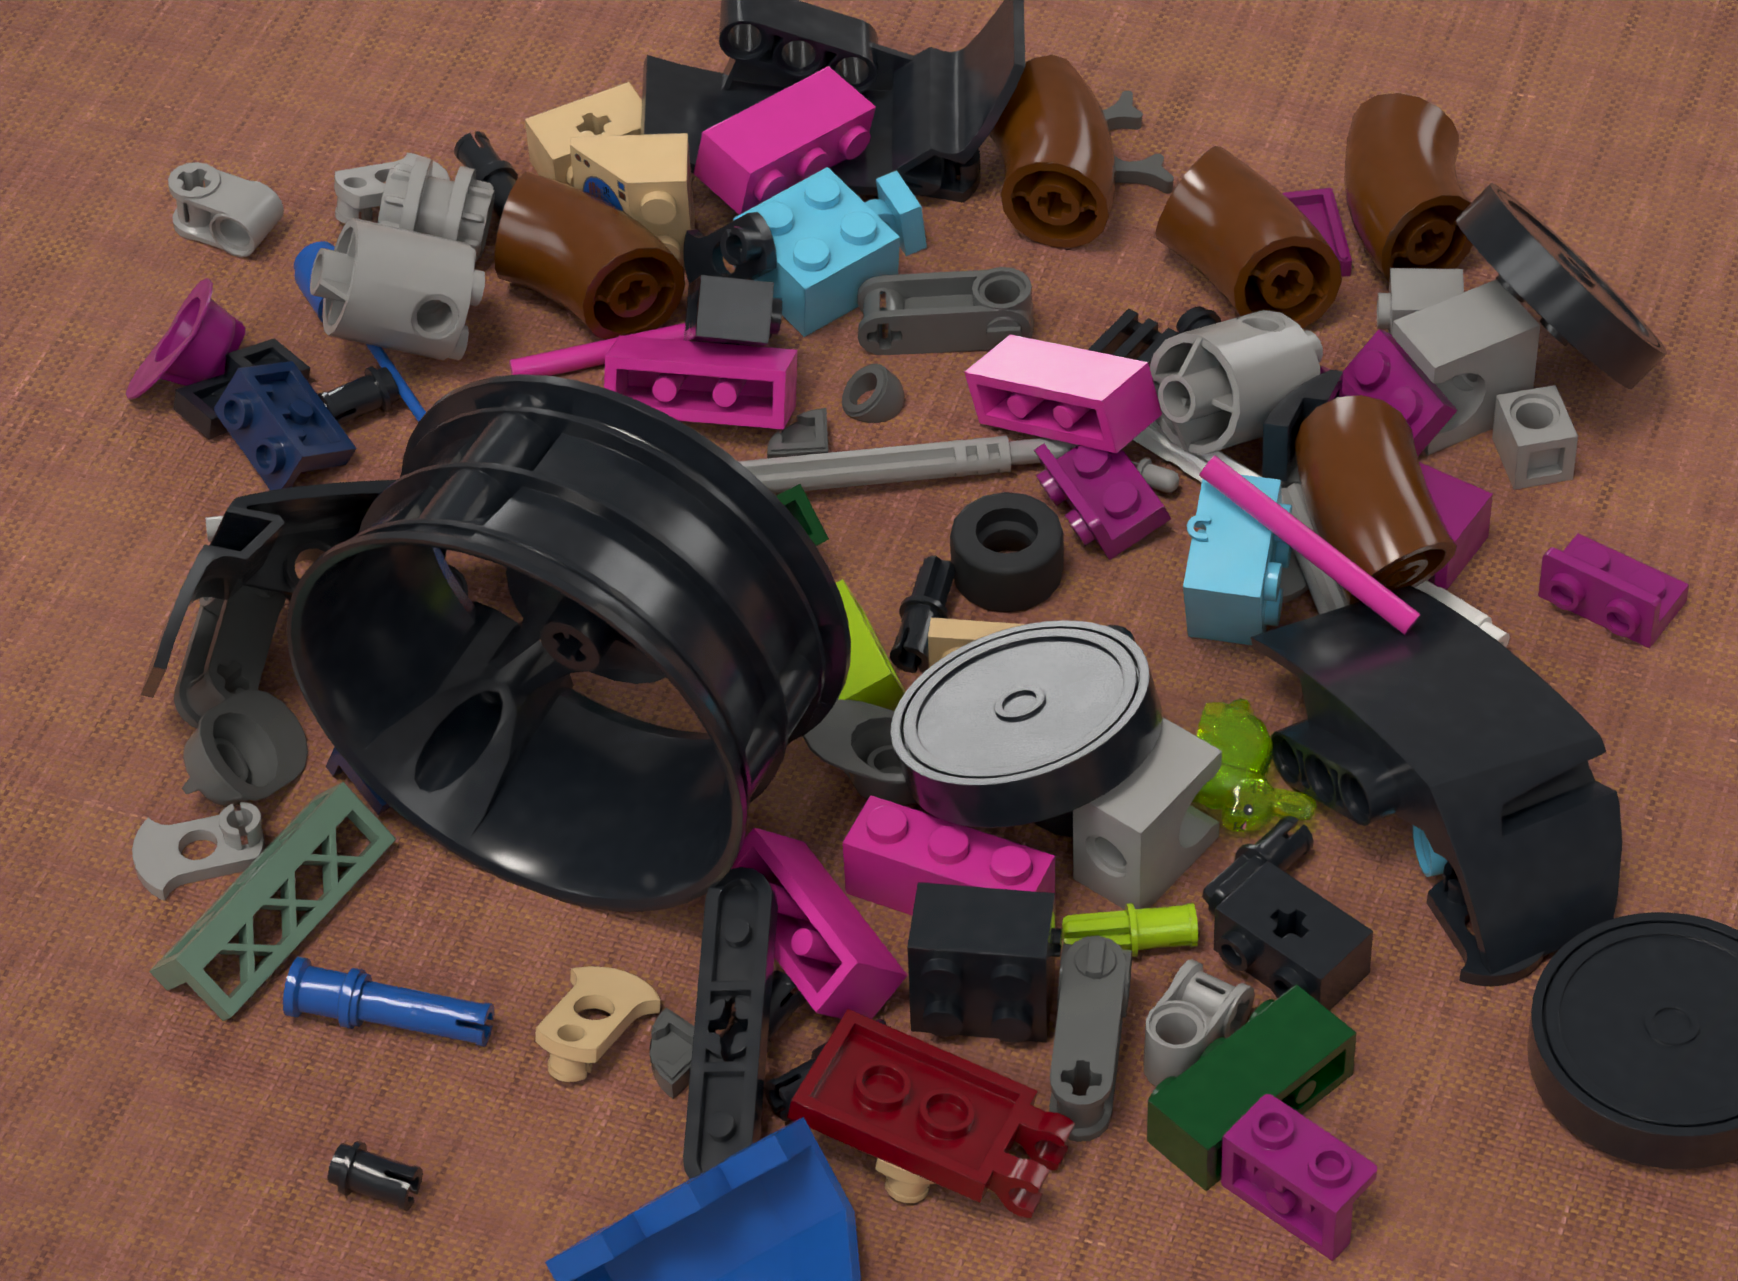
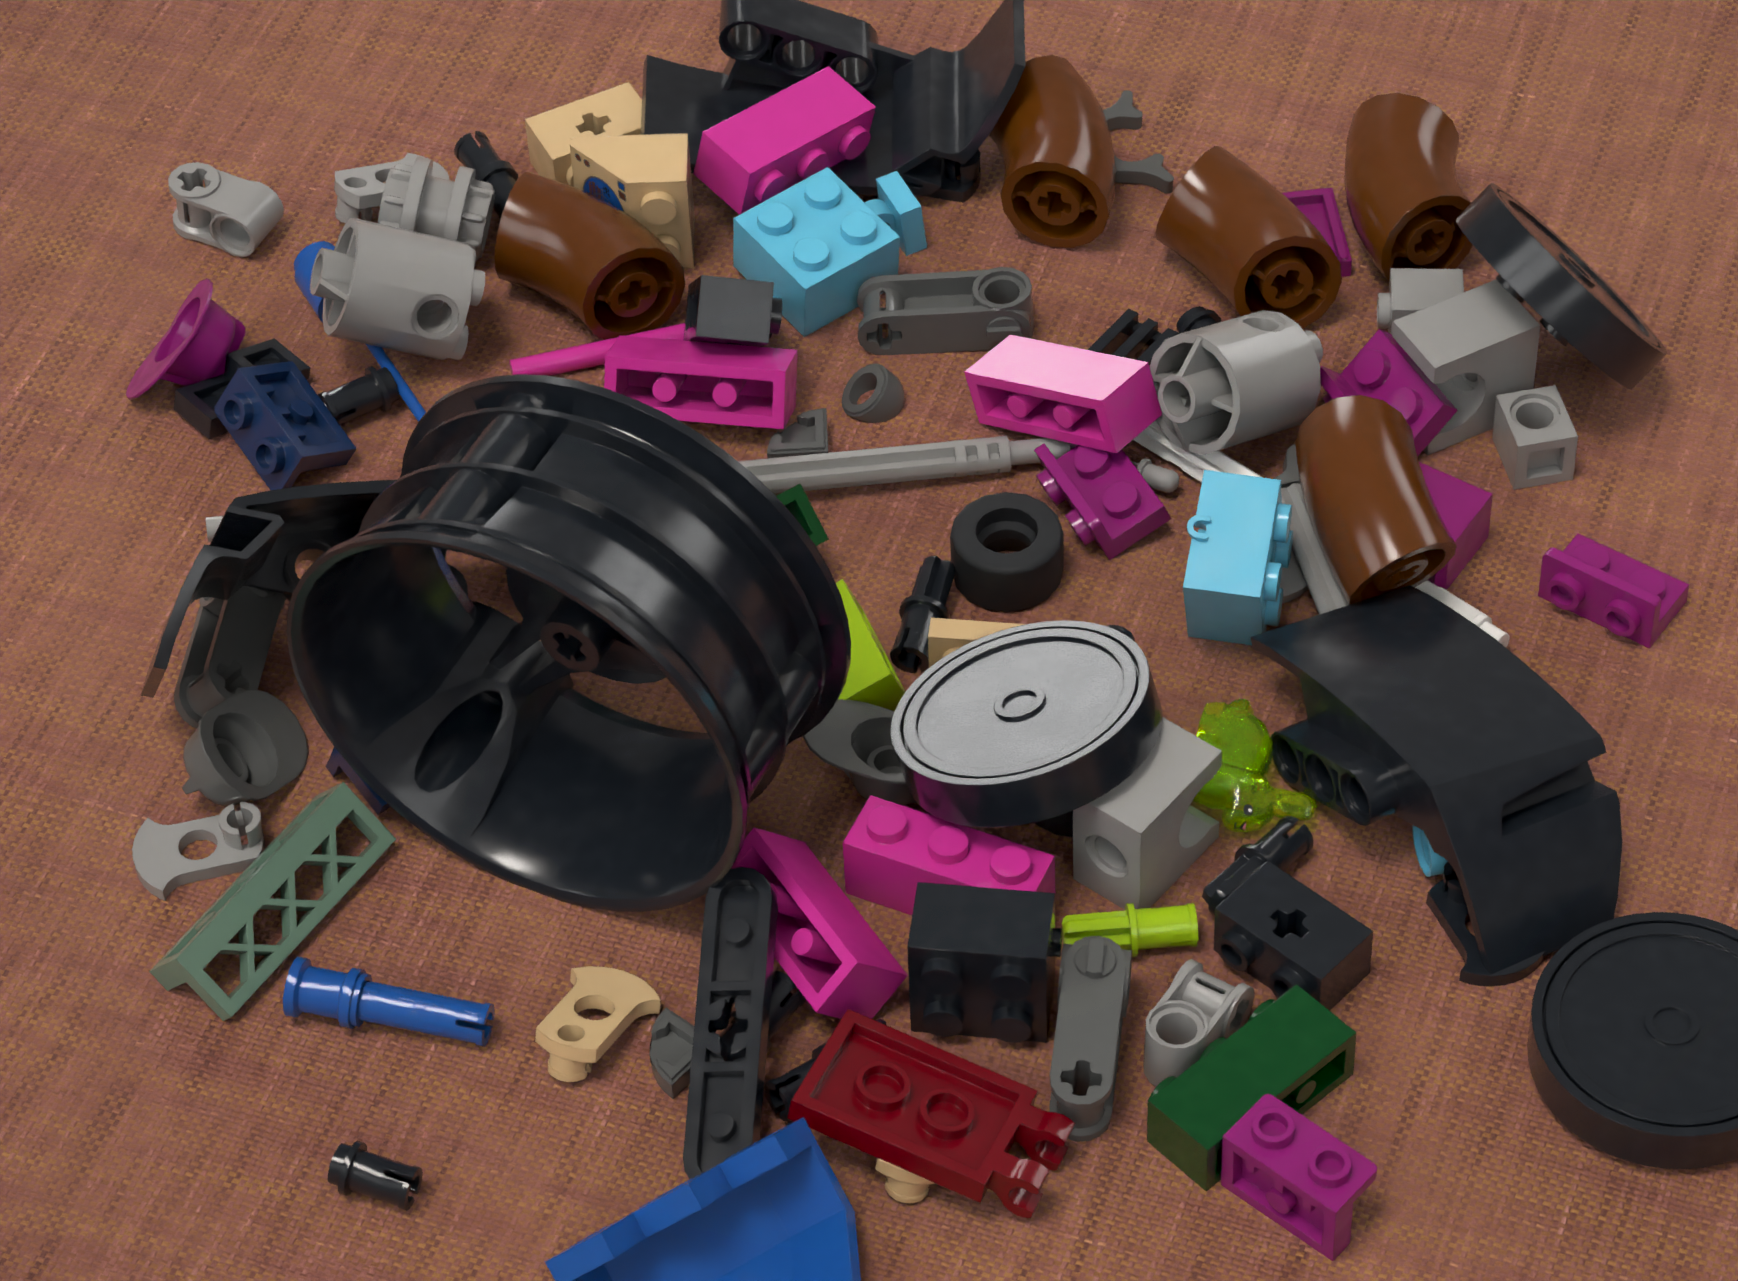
black piece [683,212,777,284] -> none
dark pink bar [1199,456,1421,635] -> none
black slope [1262,370,1343,481] -> none

